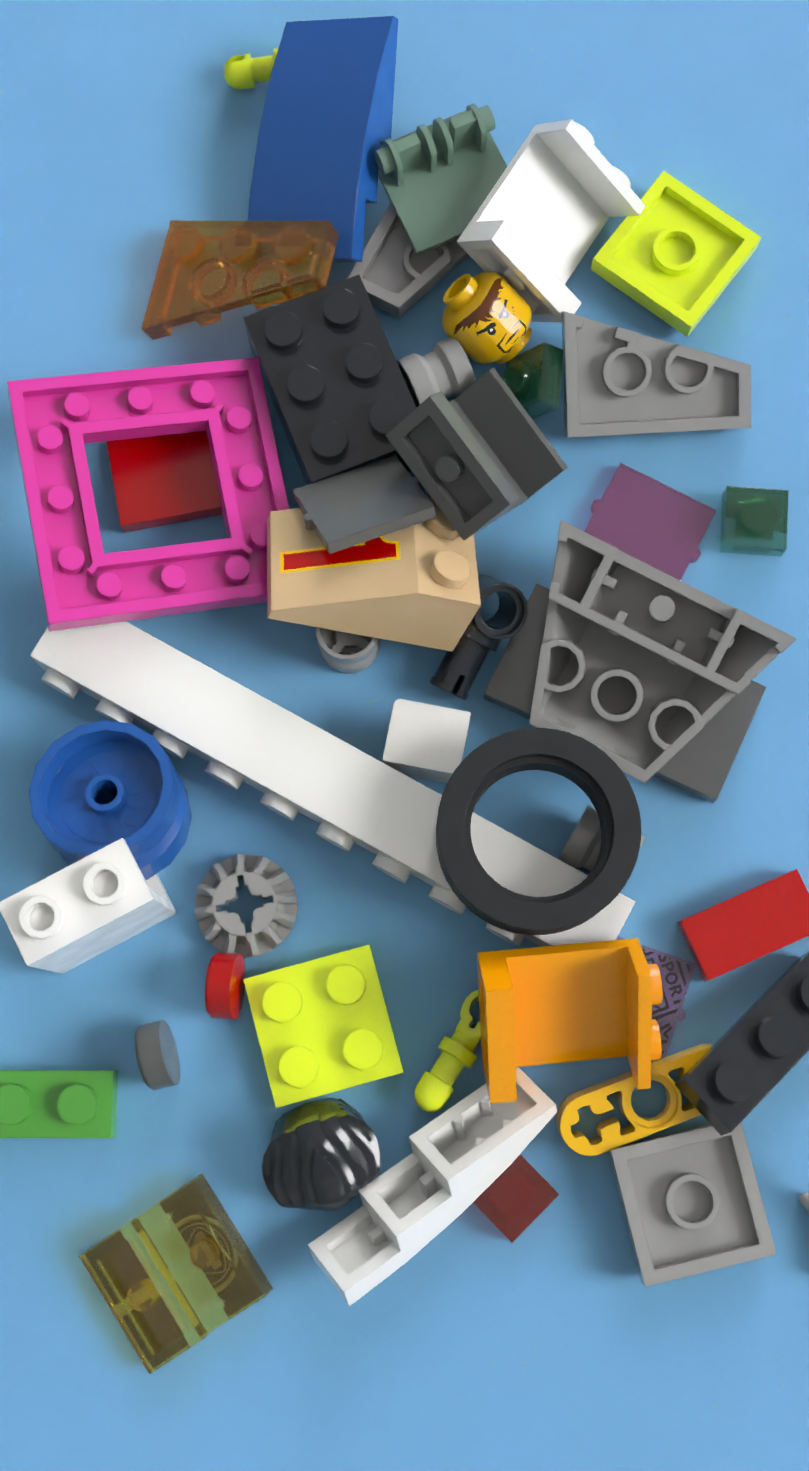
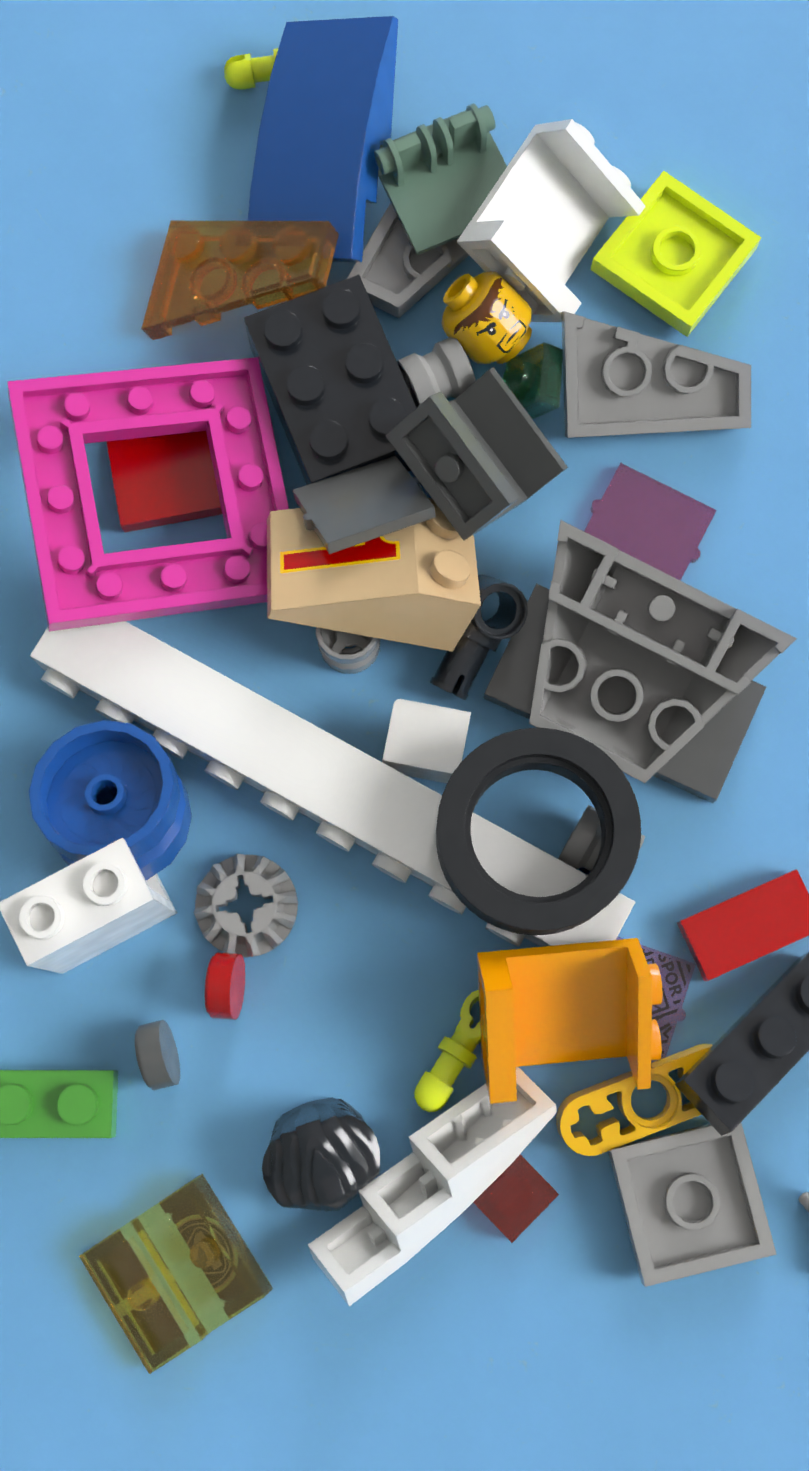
neon yellow plate [243,945,404,1108] -> none
clear green plate [720,486,789,557] -> none

